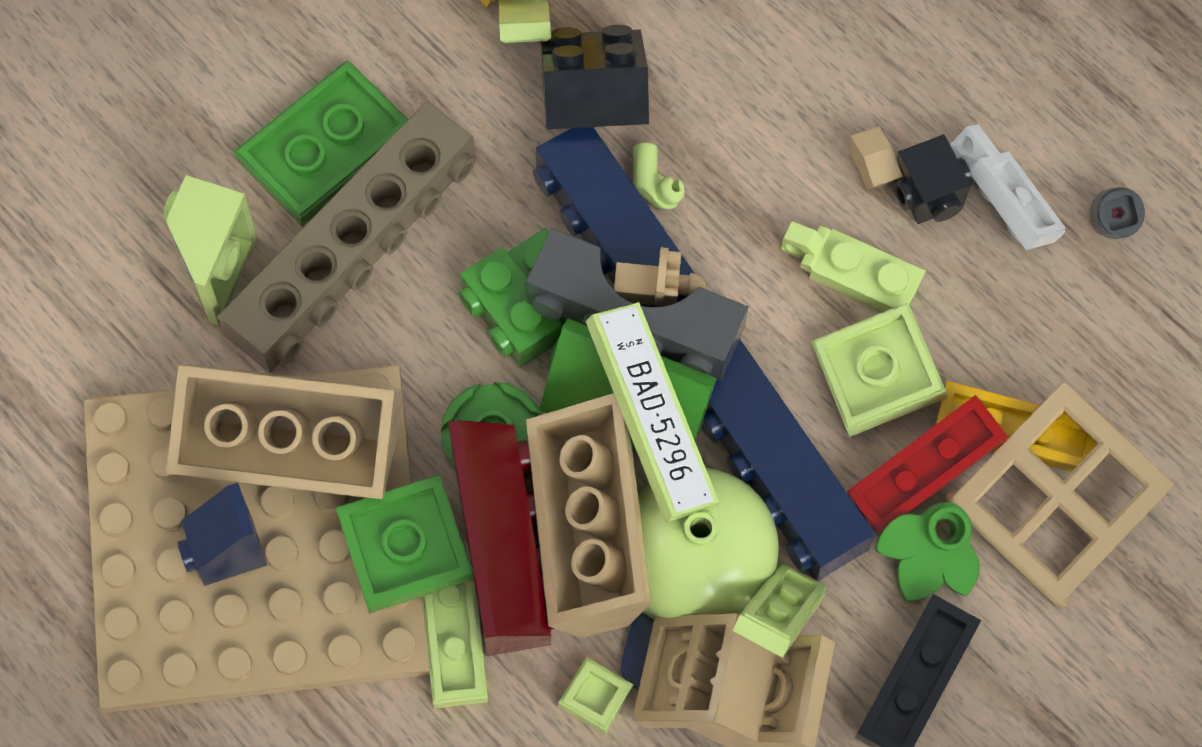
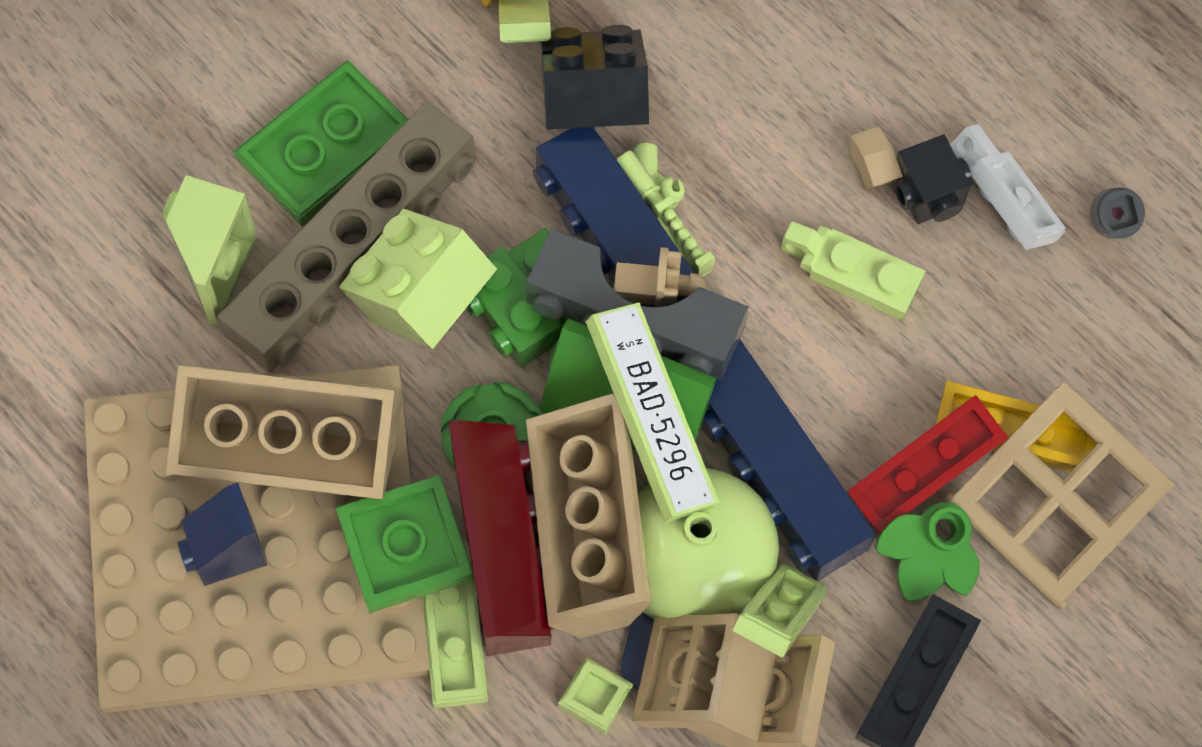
yellowish green tile [811,302,948,437] -> none
none -> yellowish green brick [339,208,497,350]
none -> yellowish green piece [617,151,715,277]

